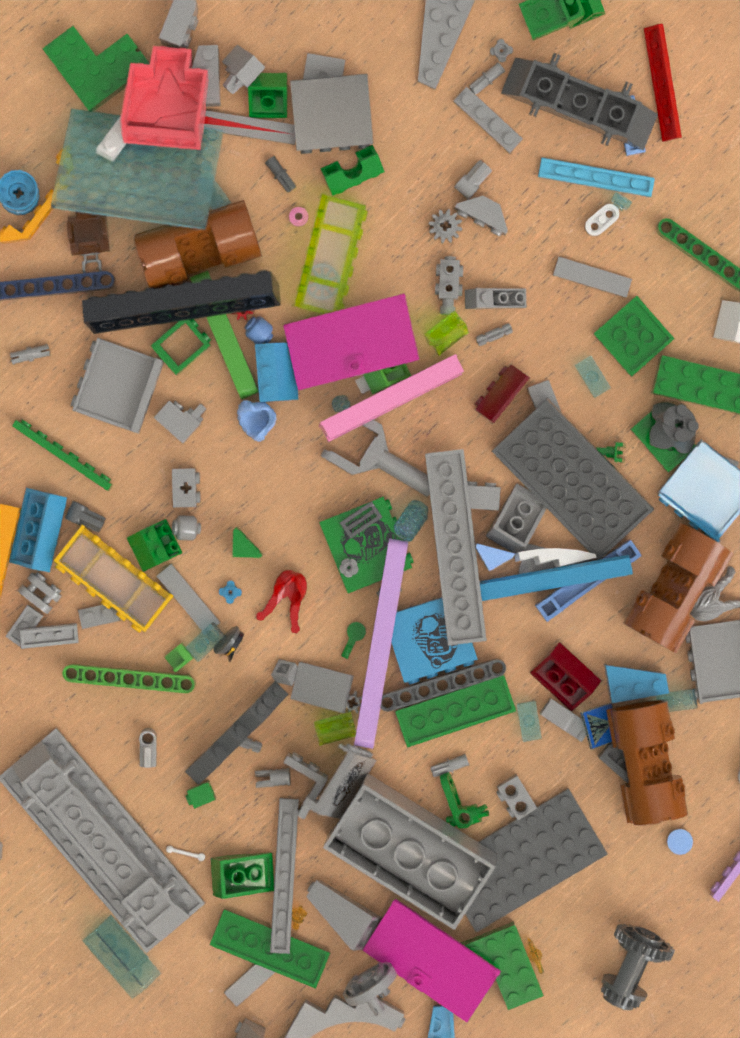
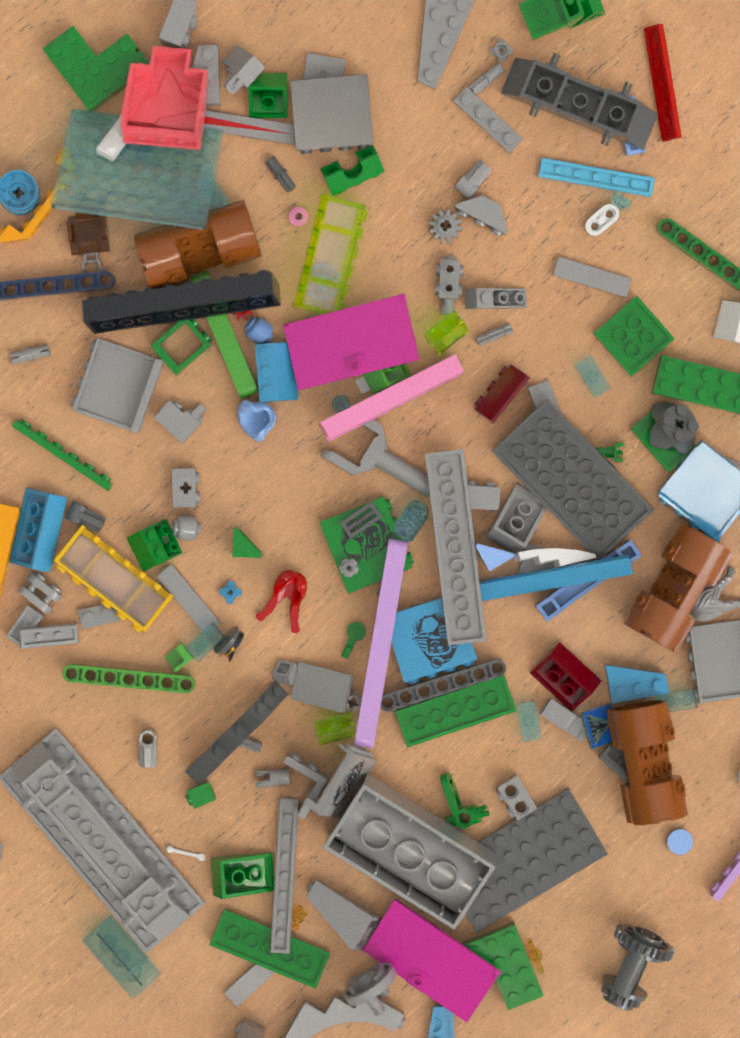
light grey axle [431,754,469,777] -> none

